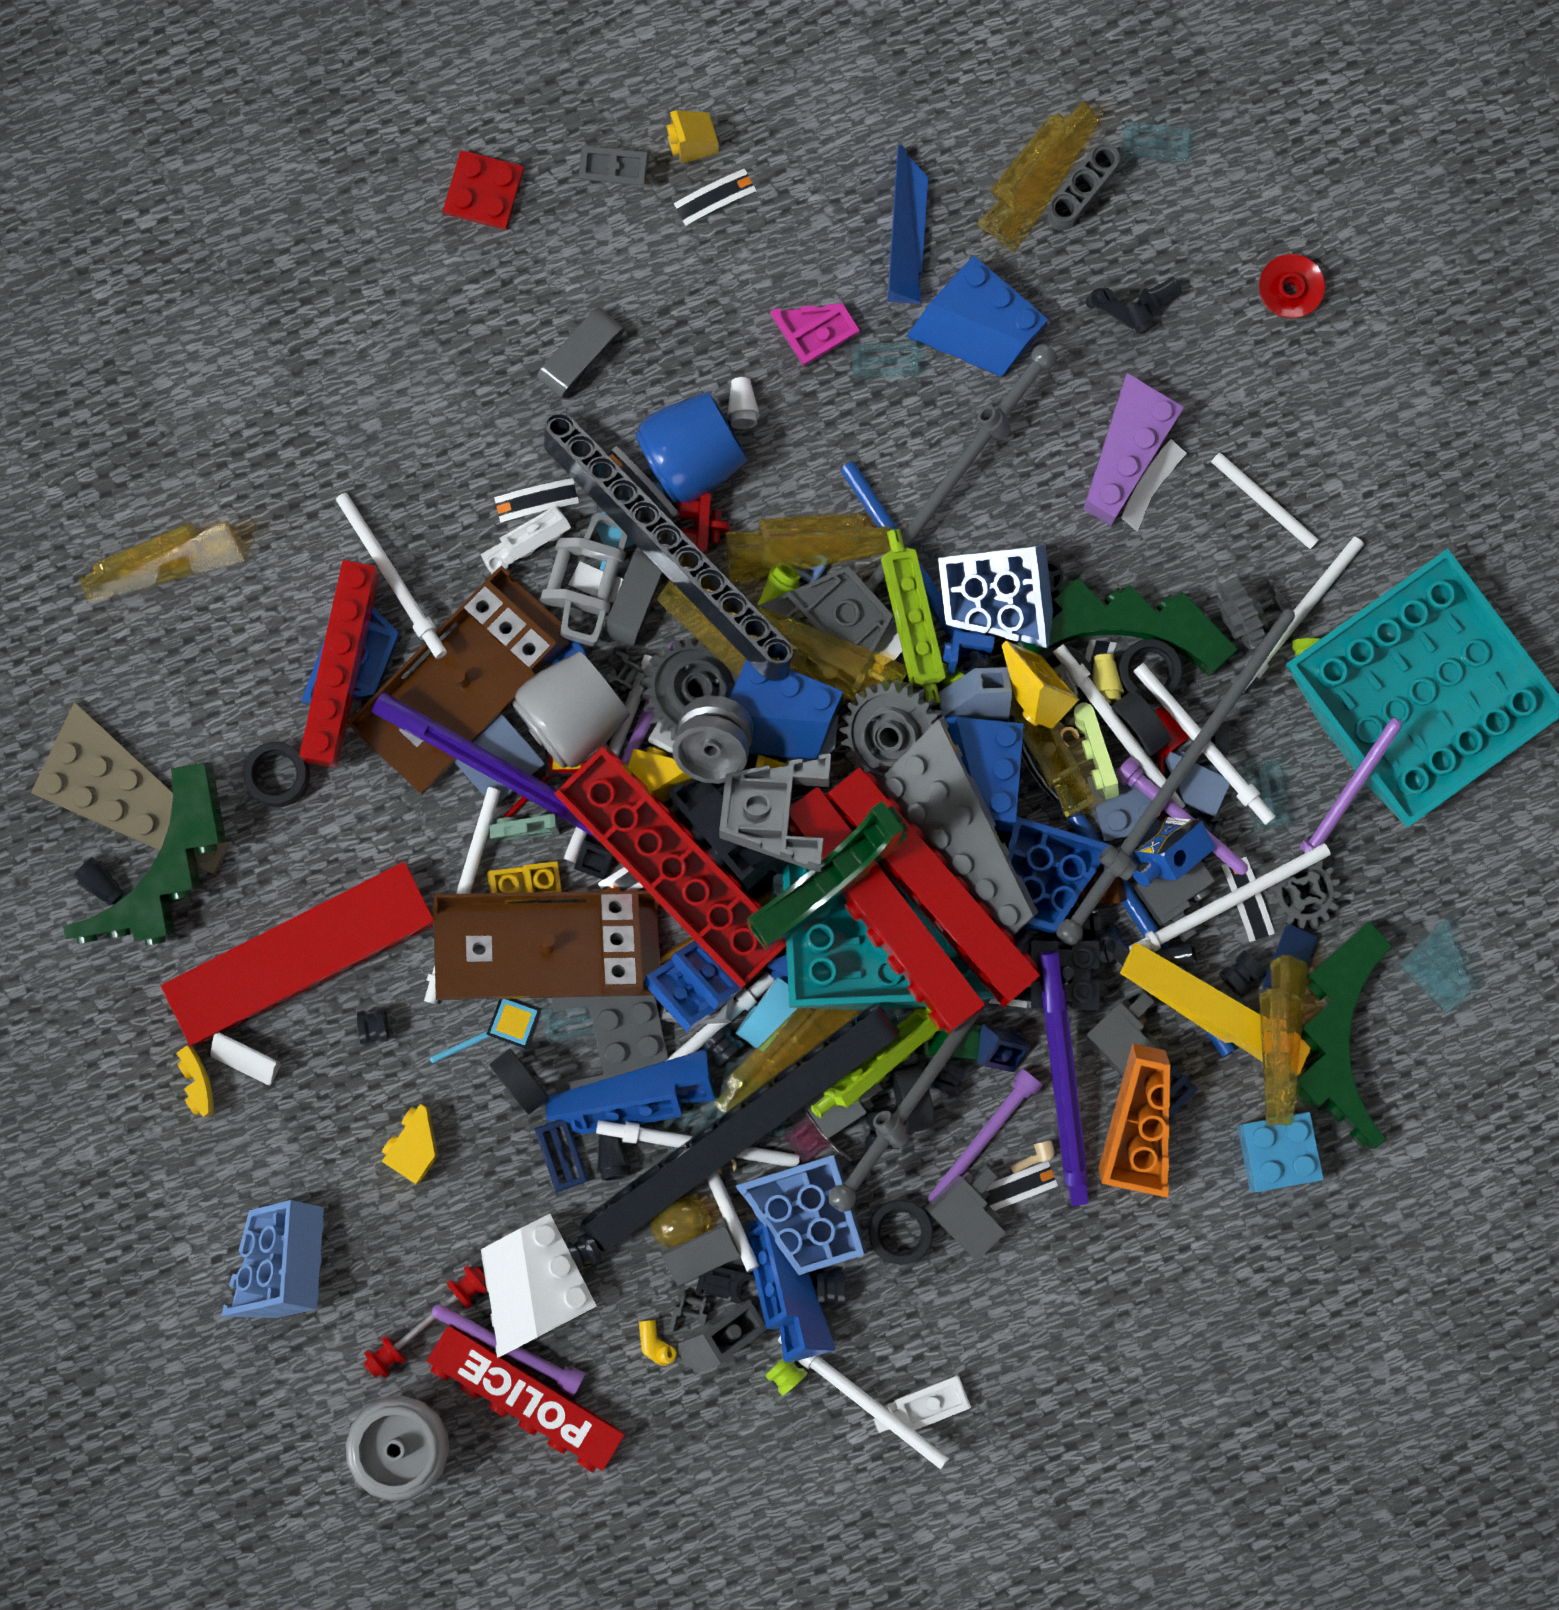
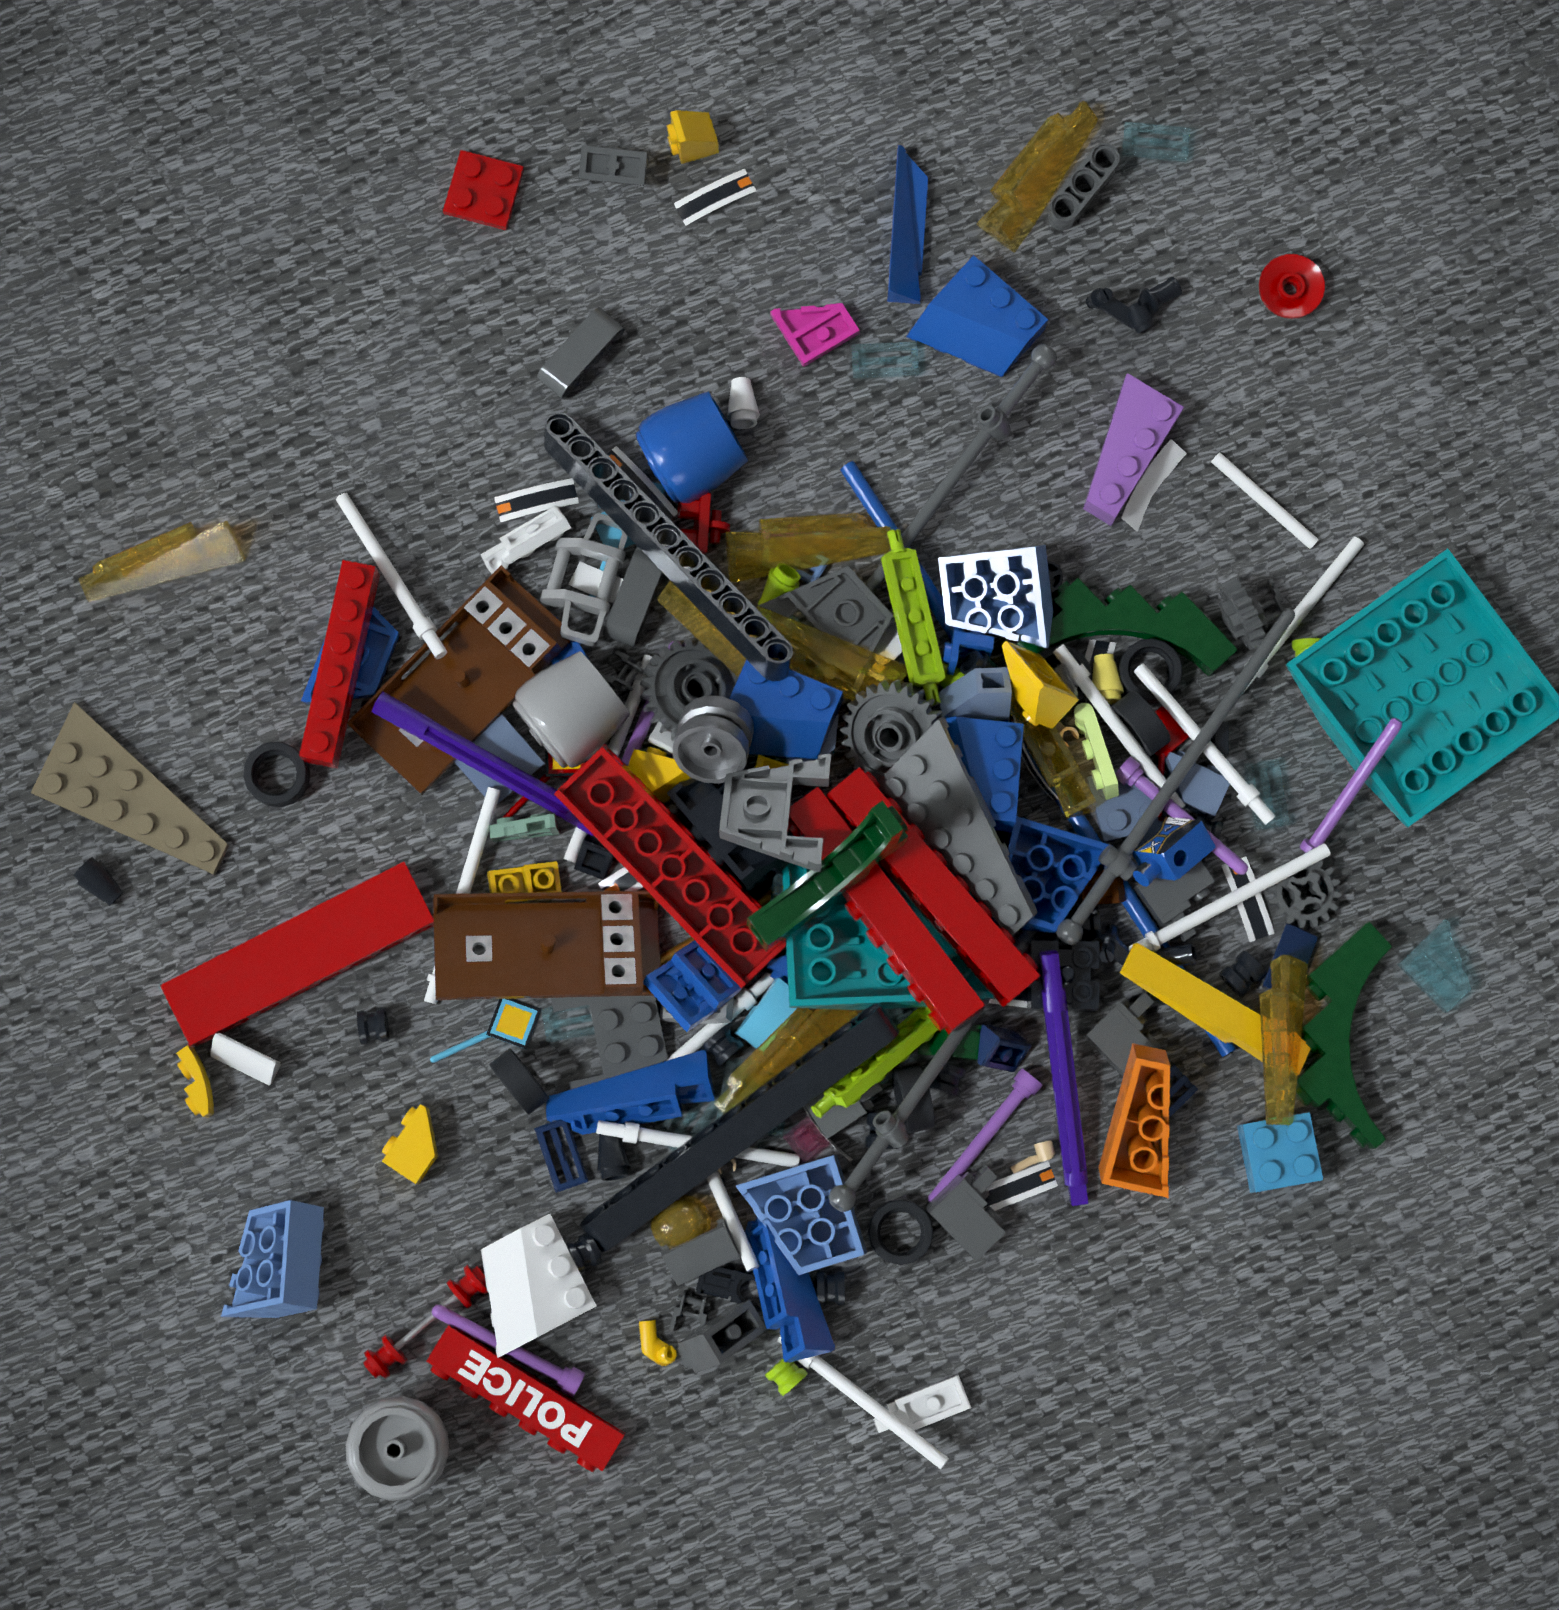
dark green arch [63,762,227,946] -> none

